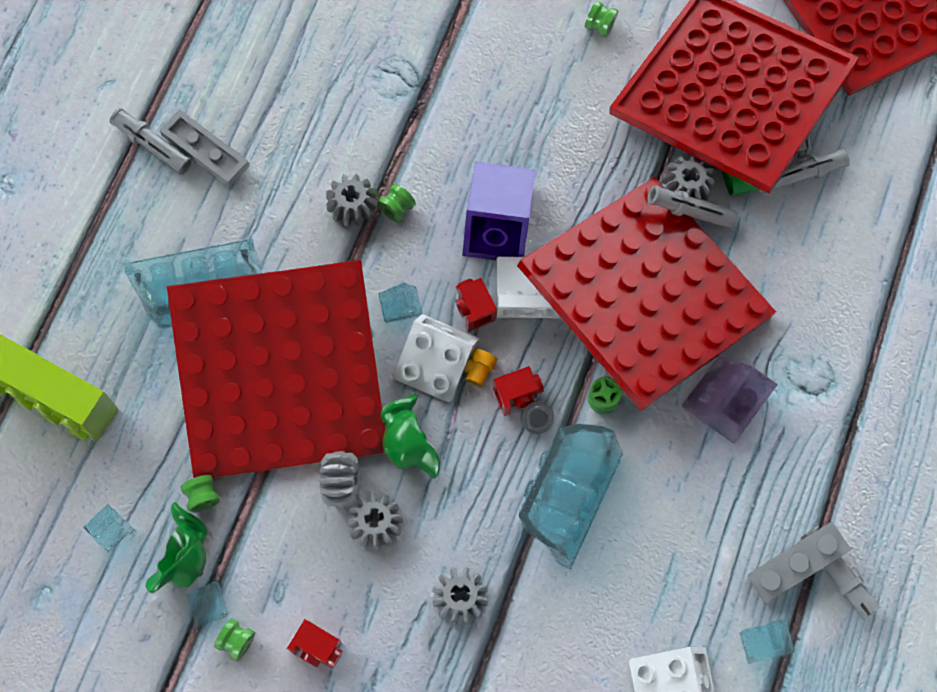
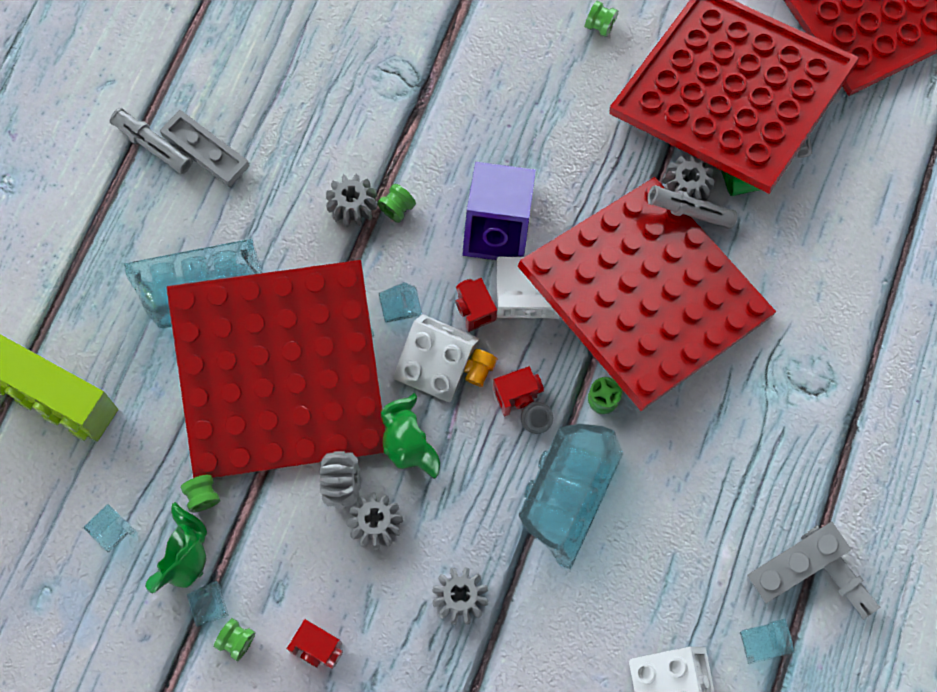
clear purple slope [682,356,778,444] -> none
light grey pin [760,148,849,193] -> none

